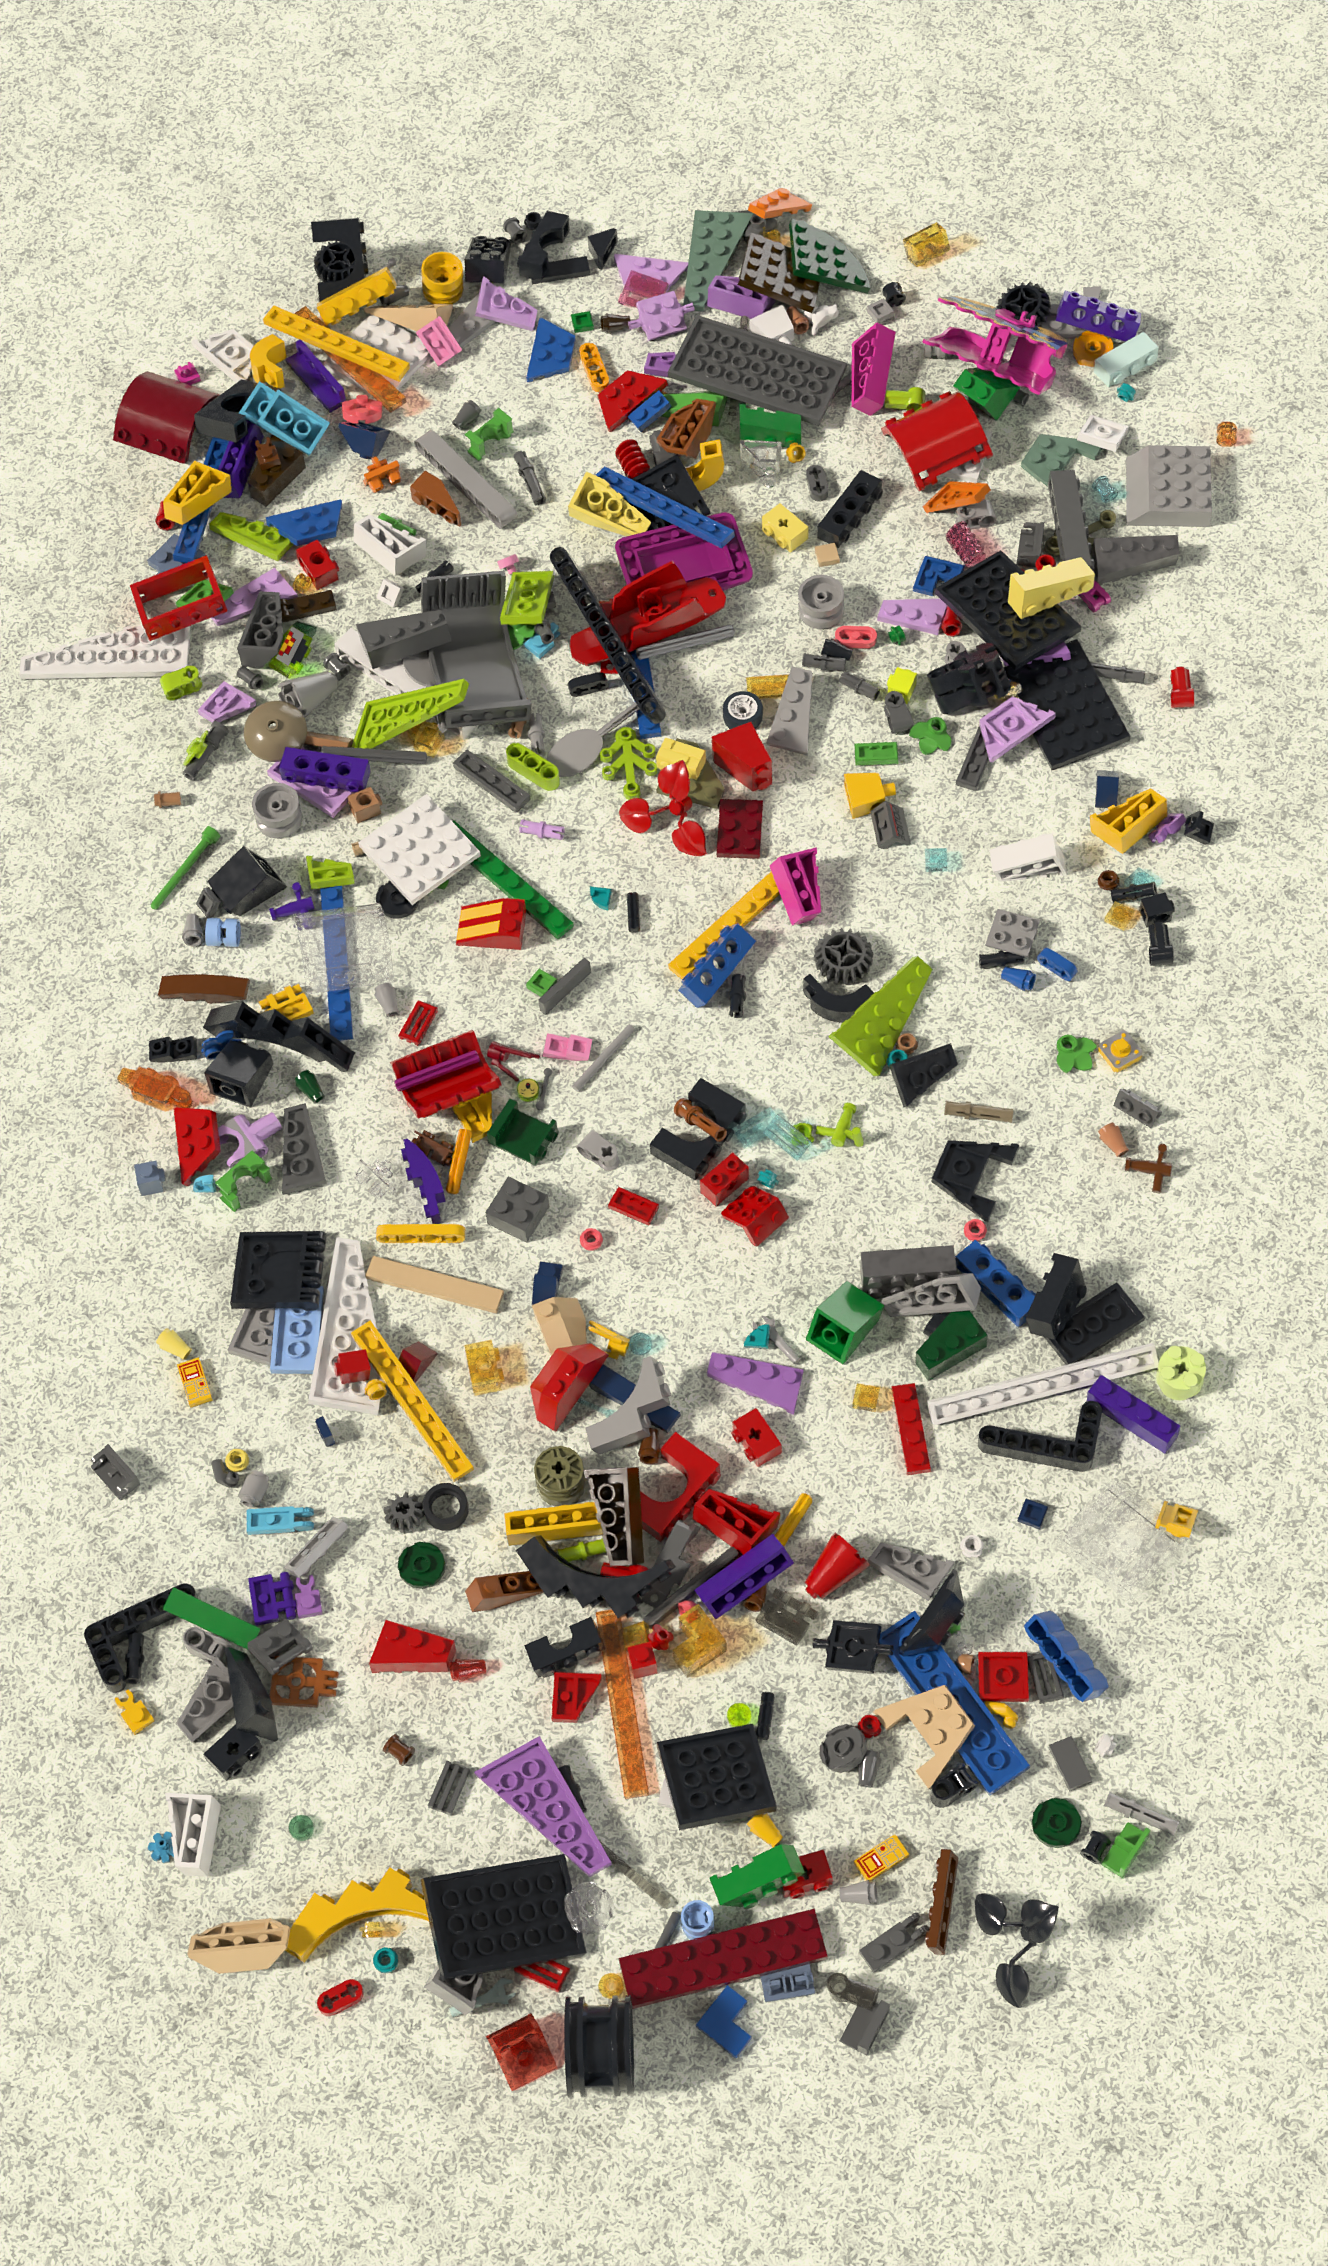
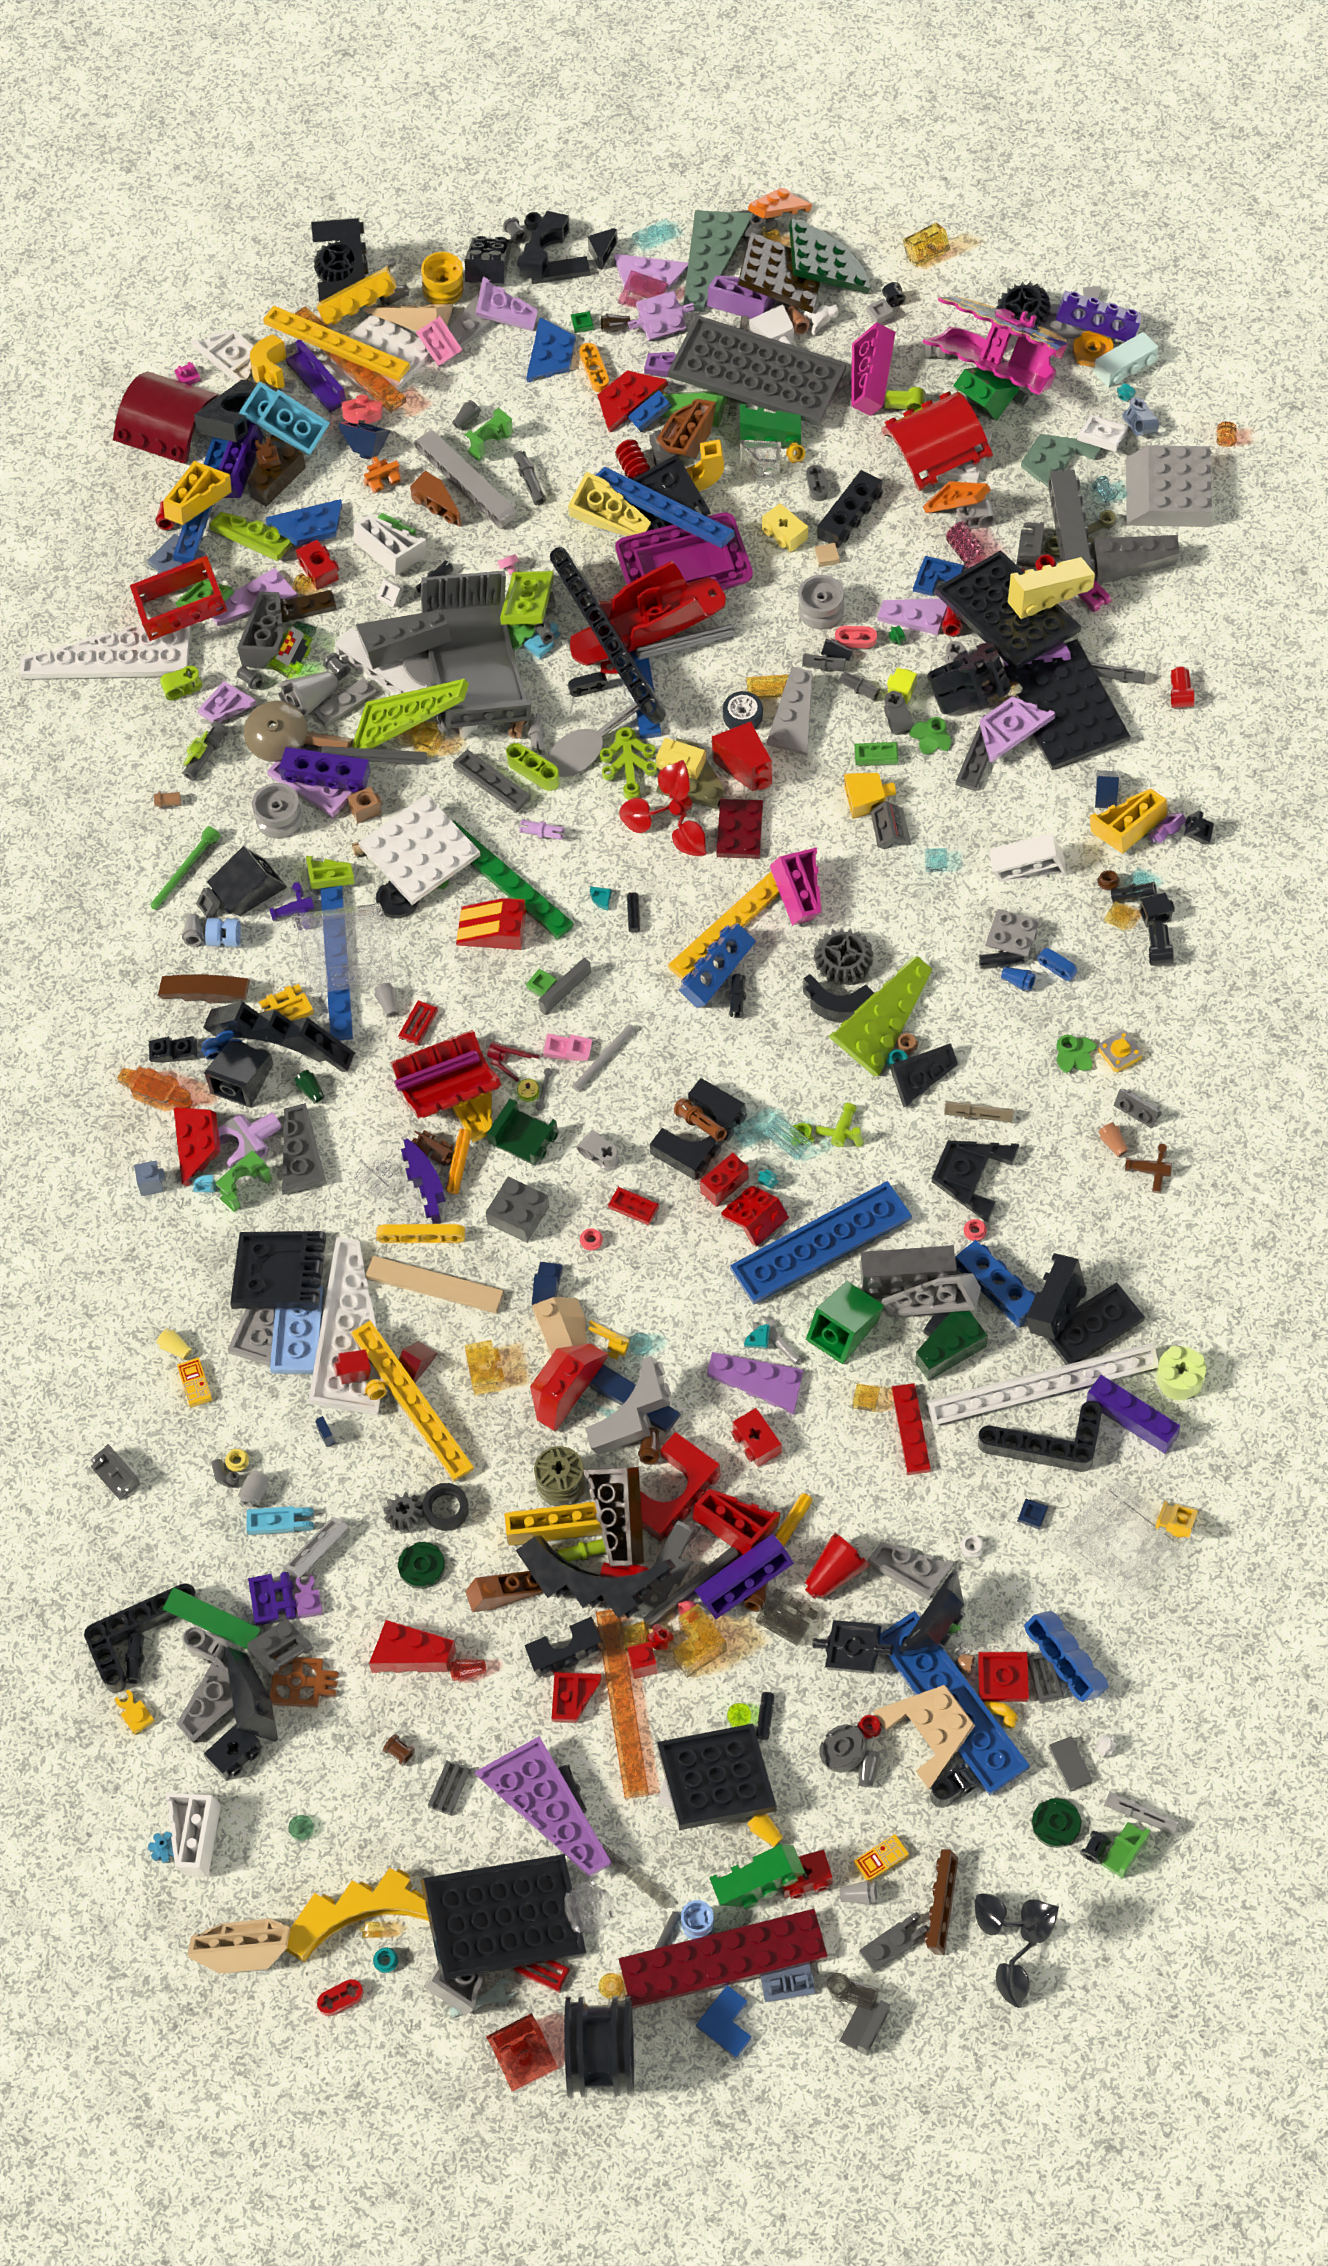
none -> light grey plate [313,677,377,728]
none -> clear light blue plate [632,219,676,251]
none -> blue plate [730,1181,912,1305]
none -> sand blue piece [1122,397,1159,436]

